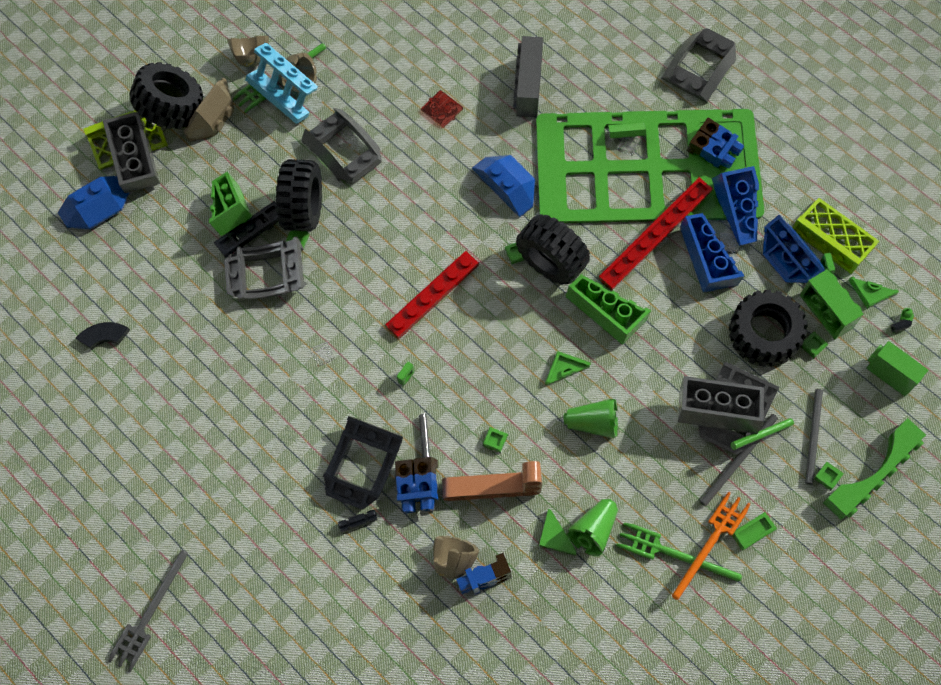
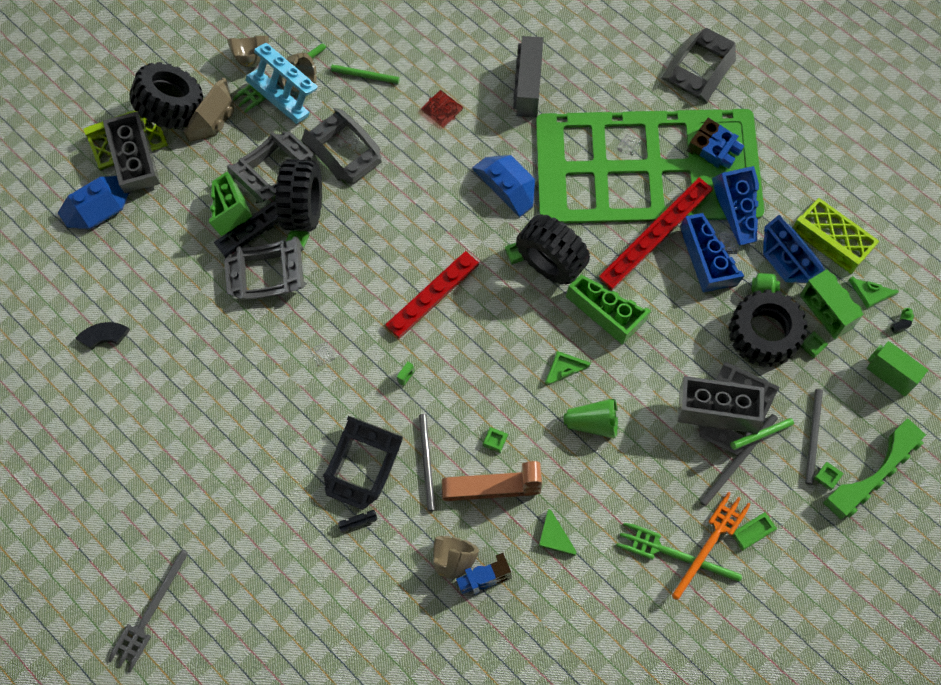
blue hips [395,457,438,513] -> none
bright green cone [567,499,618,556] -> none
bright green tile [608,122,646,138] -> none
bright green tile [820,253,836,274] -> none
none -> dark grey wedge [227,132,314,203]
none -> bright green bar [331,64,400,84]
none -> bright green head [752,273,780,293]

